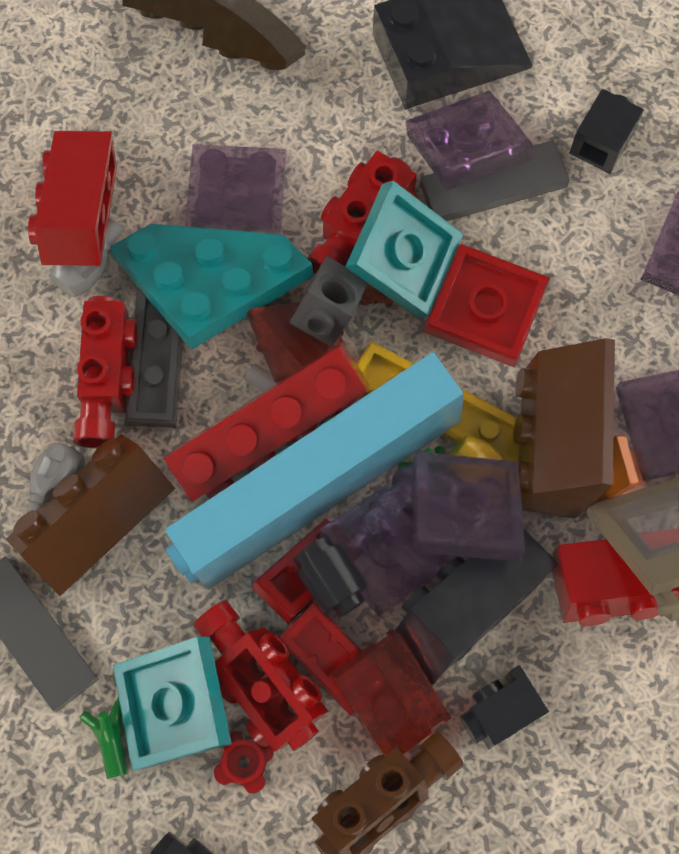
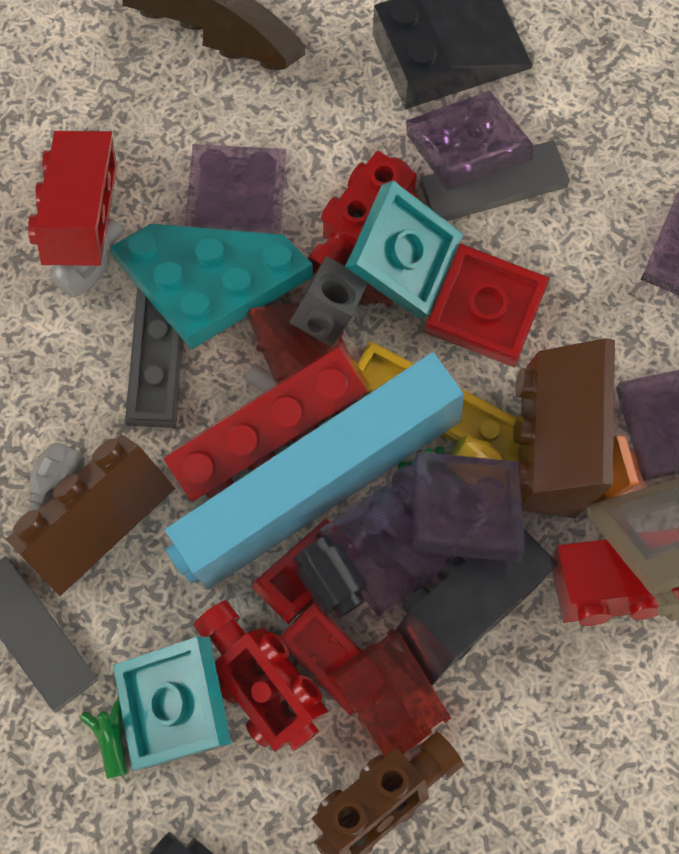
red brick [73,296,138,449] -> none
red plate [214,732,274,794] -> none
black brick [459,665,549,750] -> none
black brick [569,88,644,174] -> none

